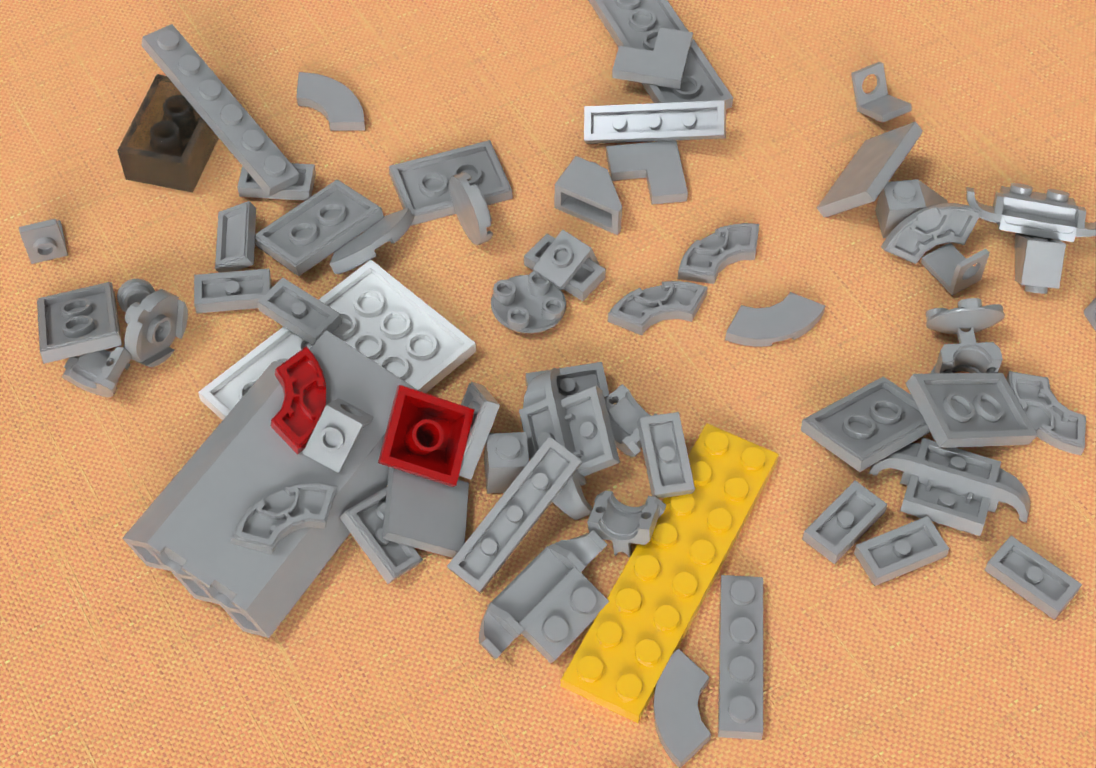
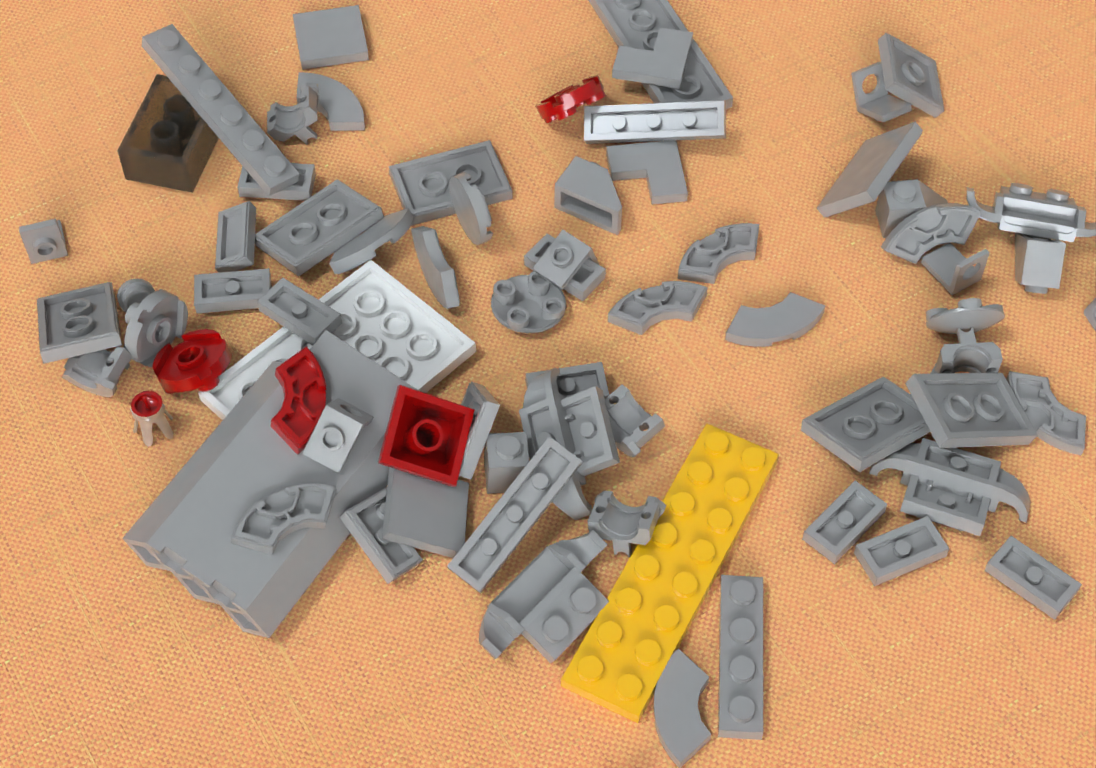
light grey plate [637,412,695,499] -> none
none -> piece [130,391,173,447]
none -> red plate [152,329,232,394]
none -> light grey piece [267,83,320,145]
none -> light grey tile [293,5,369,70]
none -> light grey tile [411,226,460,309]
none -> red plate [535,75,606,124]
none -> light grey tile [878,33,944,118]

